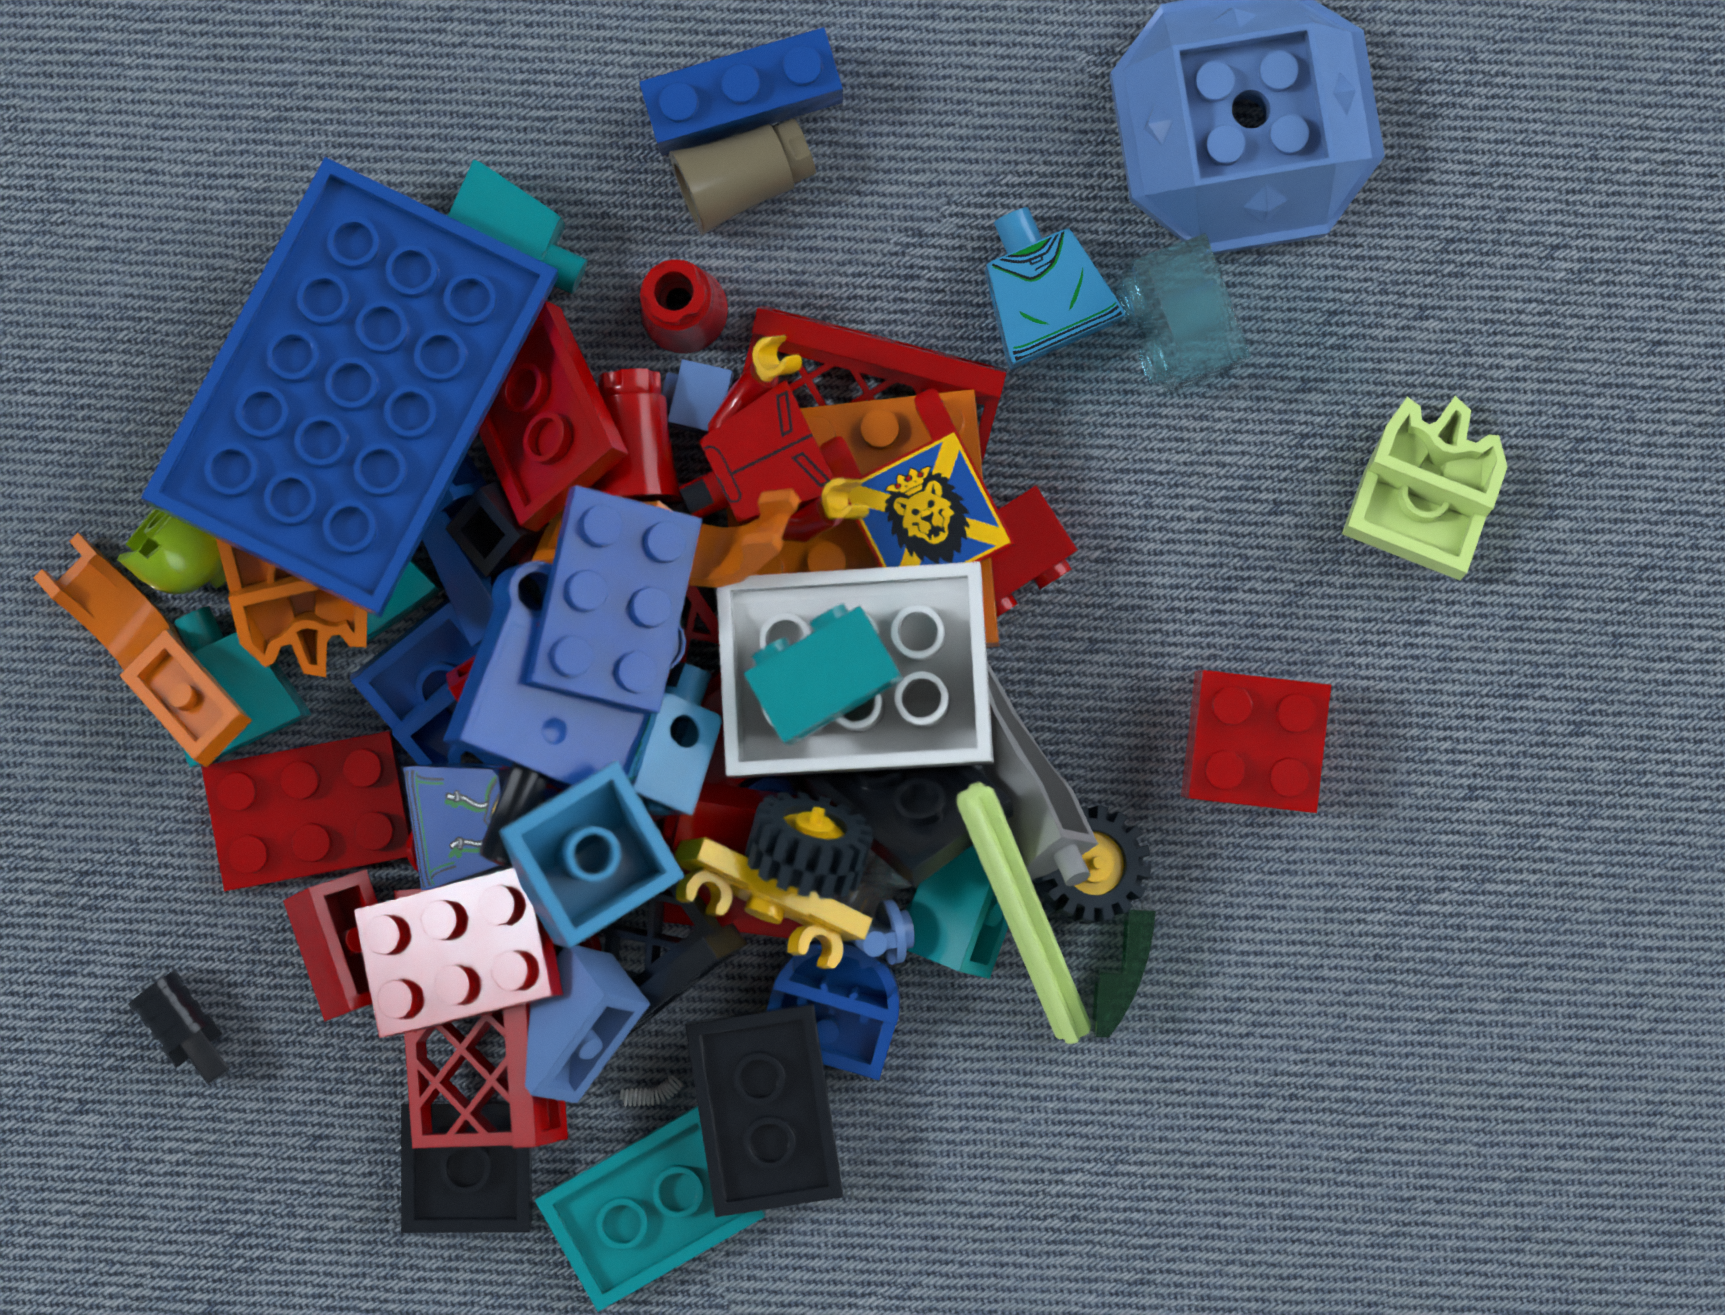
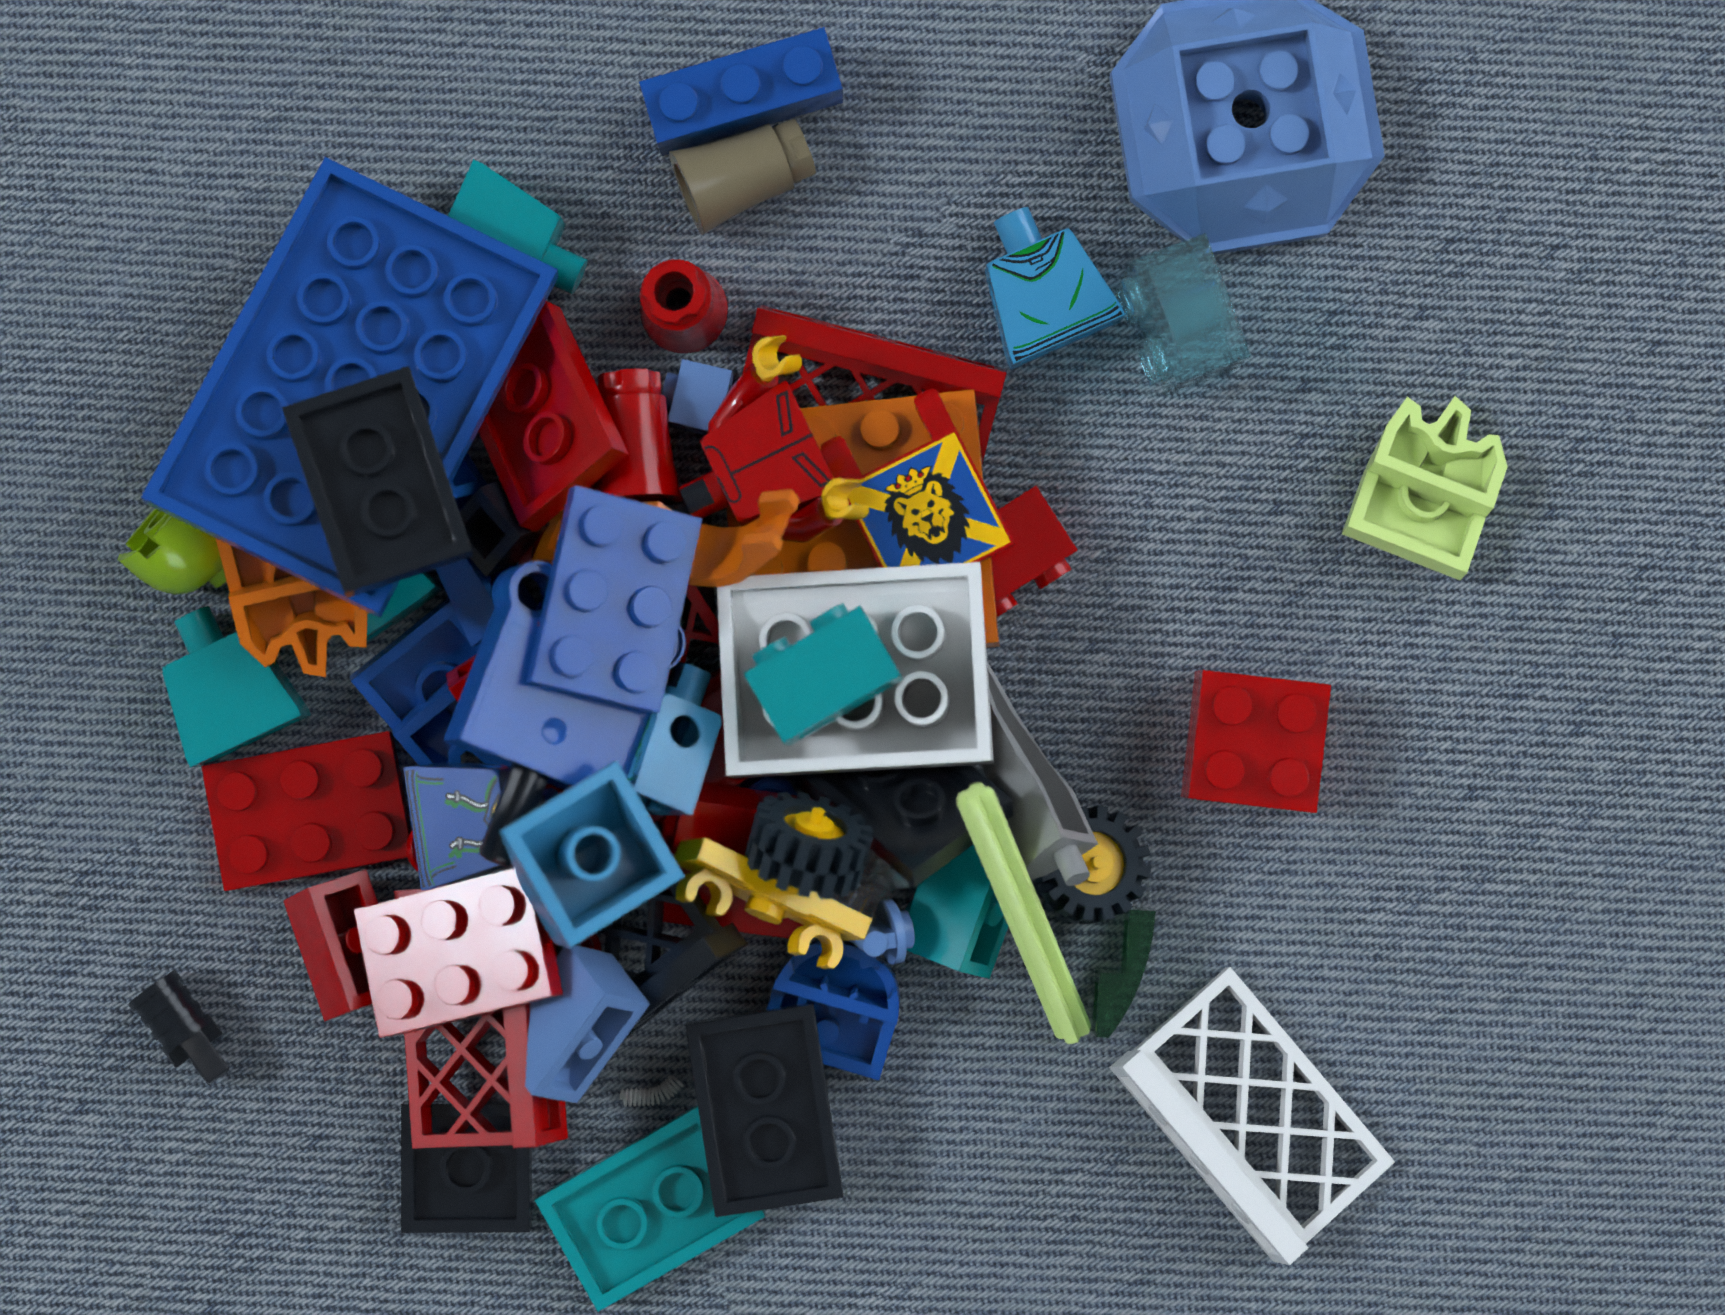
orange piece [33,532,252,767] -> none
none -> black plate [282,366,474,598]
none -> white fence [1109,967,1395,1265]

